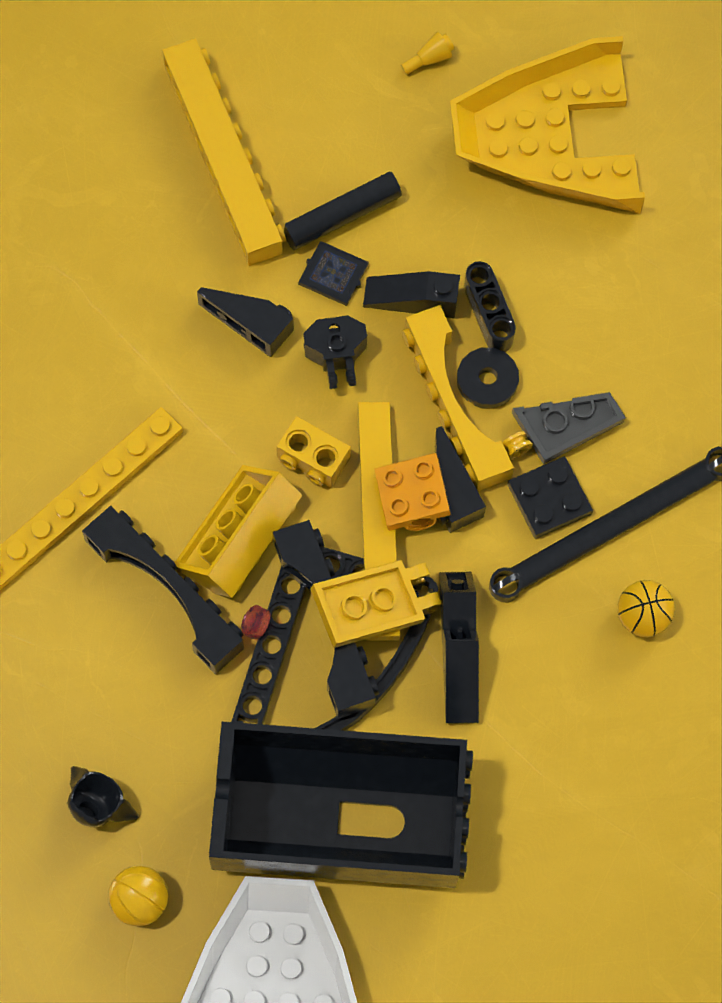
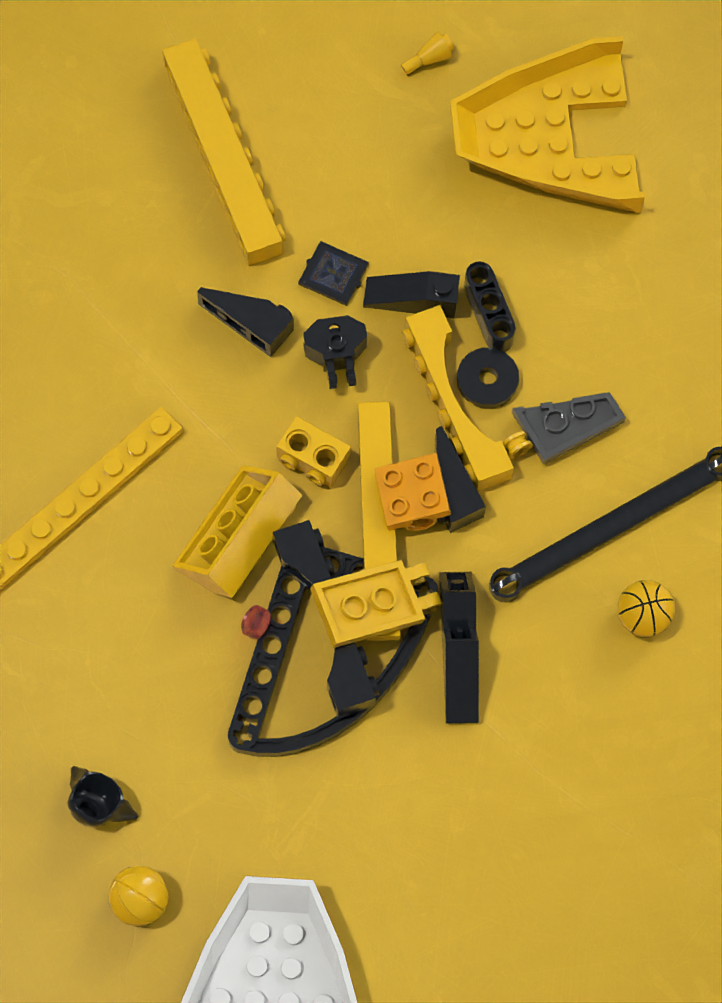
black arch [82,506,244,675] -> none
black panel [209,721,473,888] -> none
black brick [284,171,402,250] -> none
black plate [507,456,593,539] -> none

